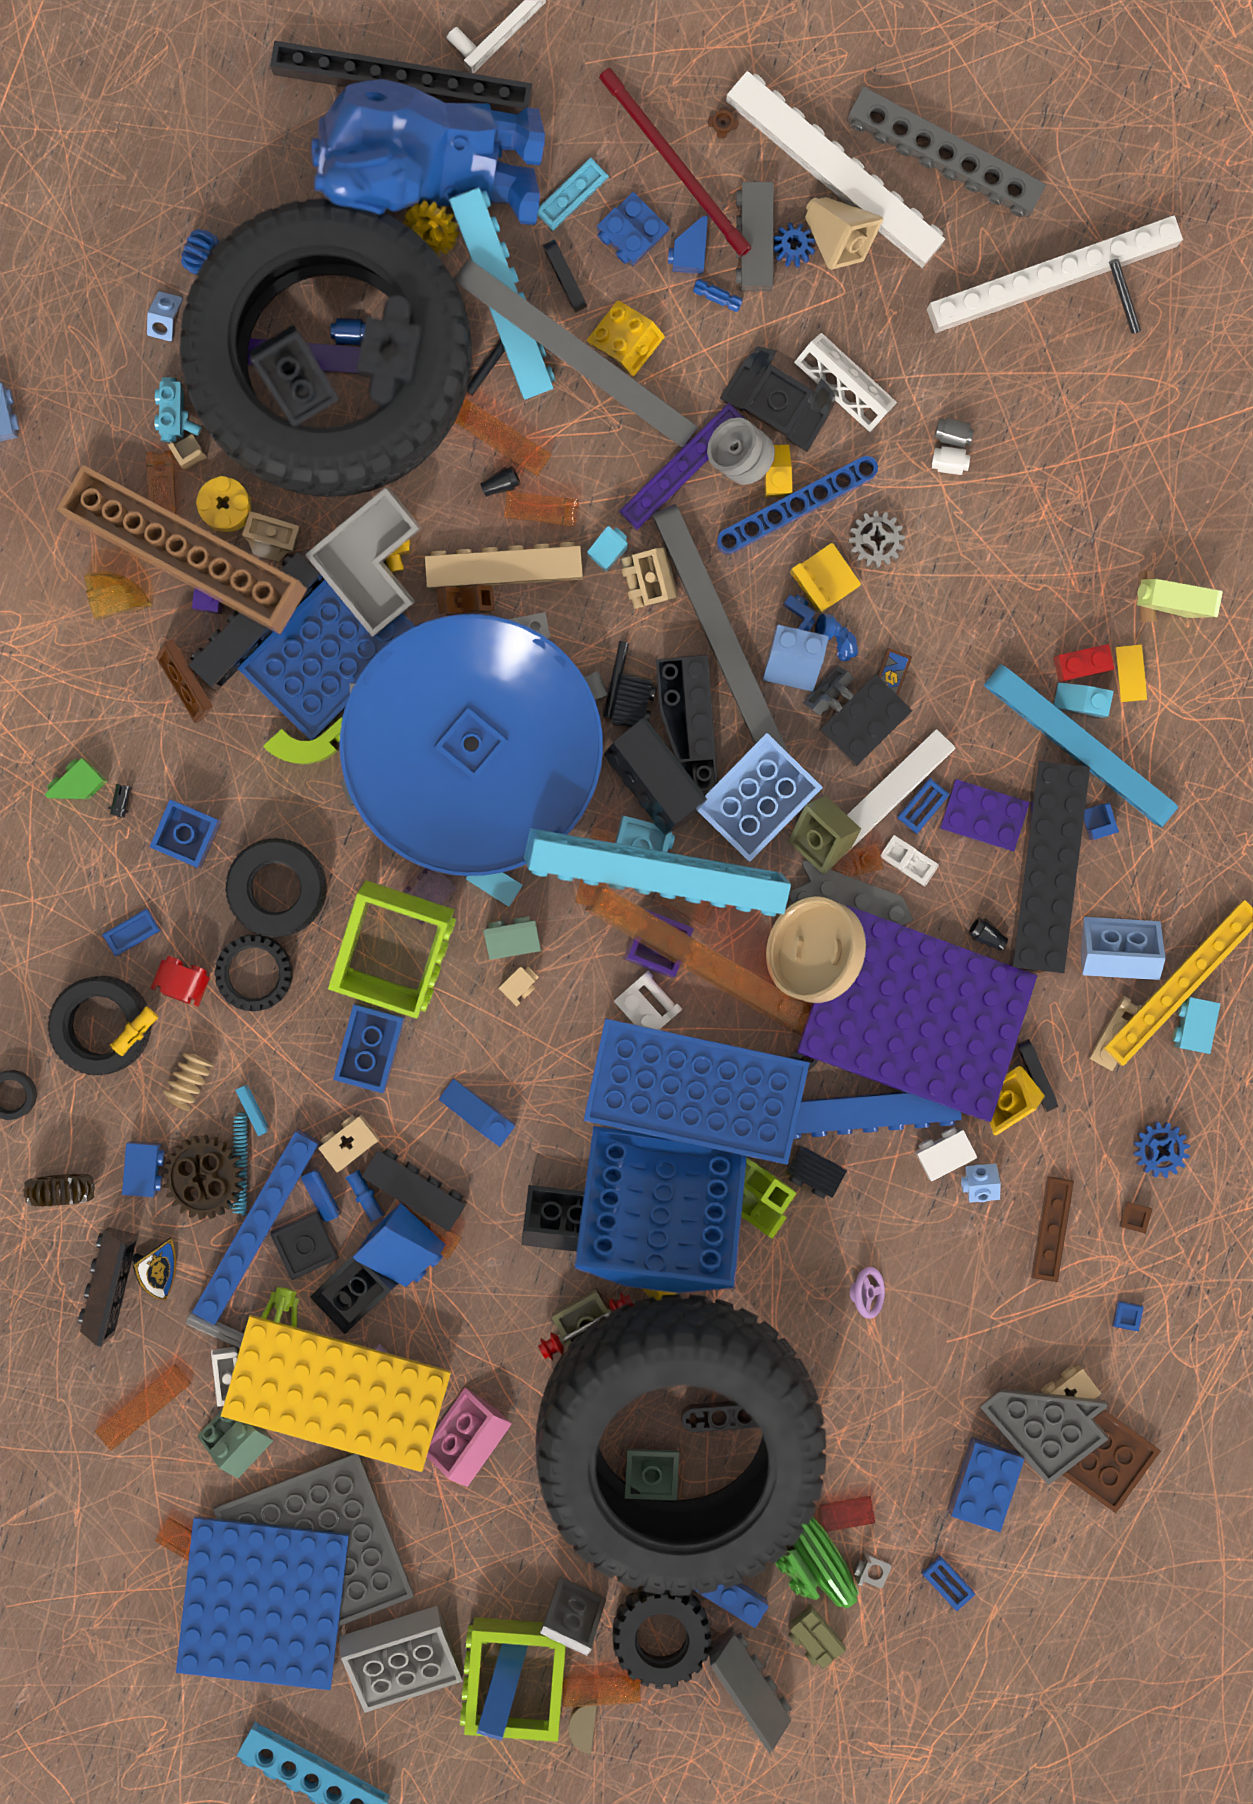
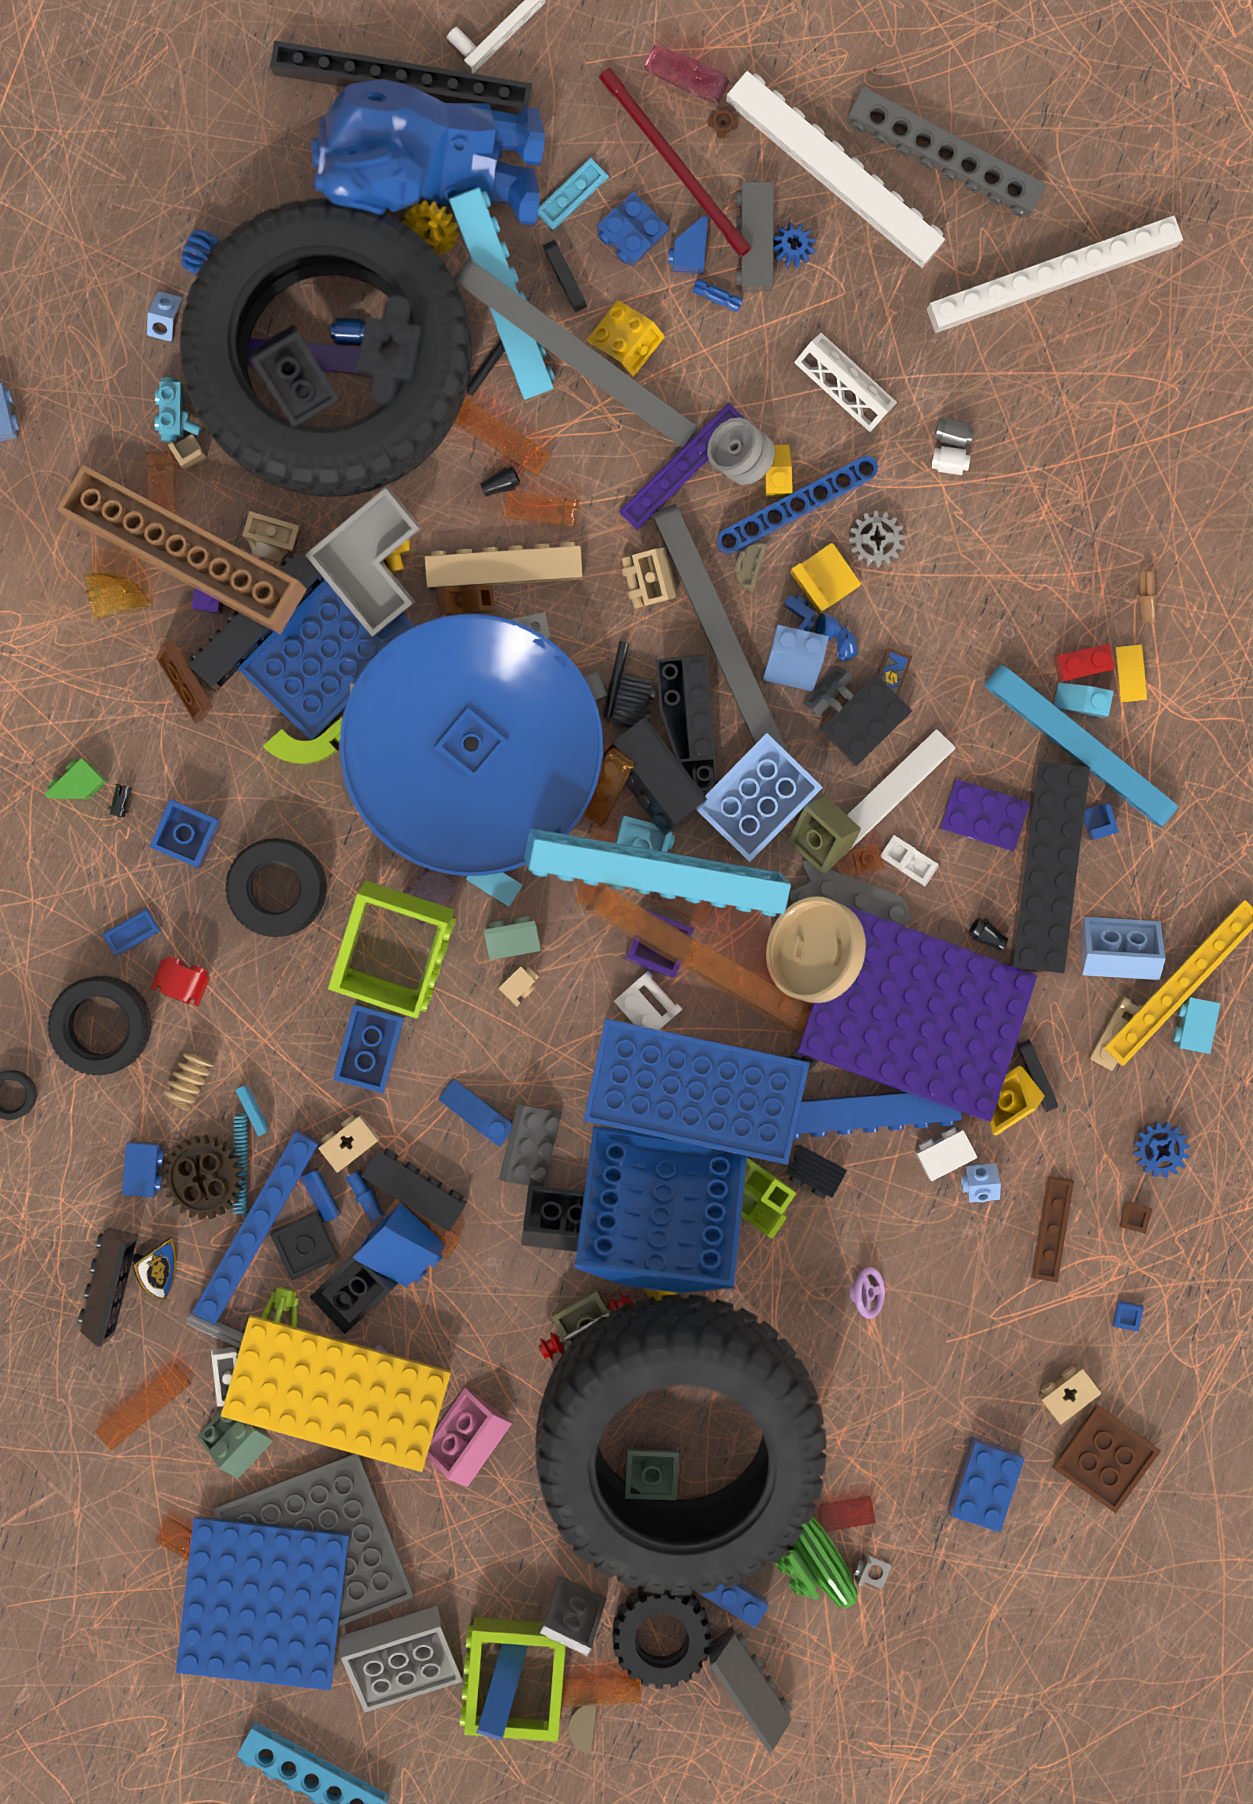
dark brown gear [23,1173,95,1207] -> none
yellow pin [110,1006,159,1056] -> none
yellow brick [196,476,252,532] -> none
black tyre [214,935,293,1011] -> none
medium azure slope [587,526,628,572] -> none
black beam [681,1401,759,1432] -> none
black piece [720,346,835,452] -> none
olive brick [788,1605,846,1669] -> none
tan slope [805,197,884,270] -> none
blue tile [897,778,950,834] -> none
blue tile [921,1555,976,1611] -> none
dark grey wing [980,1388,1108,1485] -> none
black bar [1109,259,1141,334] -> none
yellowish green slope [1137,579,1223,618] -> none
none -> dark grey plate [499,1104,562,1187]
none -> clear orange plate [584,748,634,826]
none -> clear pink slope [644,45,730,105]
none -> dark tan tile [735,543,768,594]

